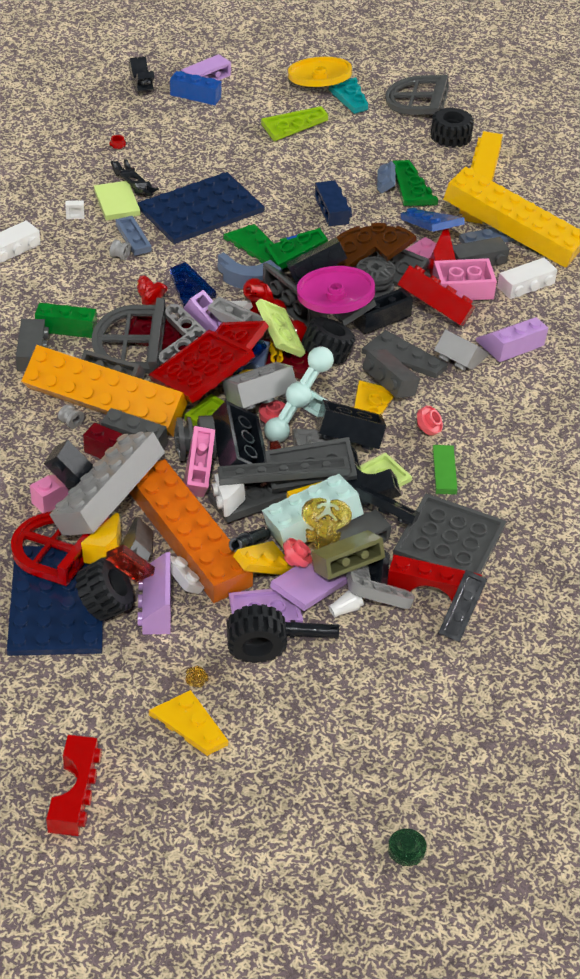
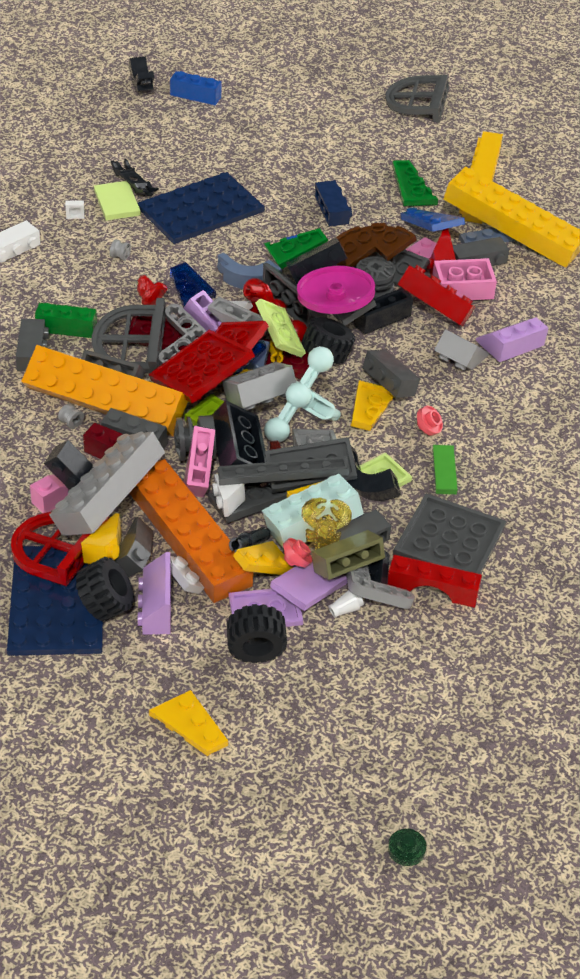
red arch [46,735,102,836] -> none
clear red plate [106,544,155,582] -> none
red plate [109,135,126,149] -> none
sand blue plate [115,216,152,256] -> none
lavender brick [181,54,231,80] -> none
clear yellow plate [185,666,208,688] -> none
green wing [223,224,288,270] -> none
coral plate [259,400,286,423] -> none
lime wing [261,106,328,141] -> none
black pin [285,620,339,639] -> none
yellow dish [288,56,352,87] -> none
black brick [316,399,386,450] -> none
teal wing [329,77,368,114] -> none
black plate [356,485,420,524] -> none
dark grey wing [362,330,448,378] -> none
sand blue plate [377,161,395,193] -> none
black tyre [430,108,474,148] -> none
black plate [438,570,487,643] -> none
white brick [497,258,557,299] -> none

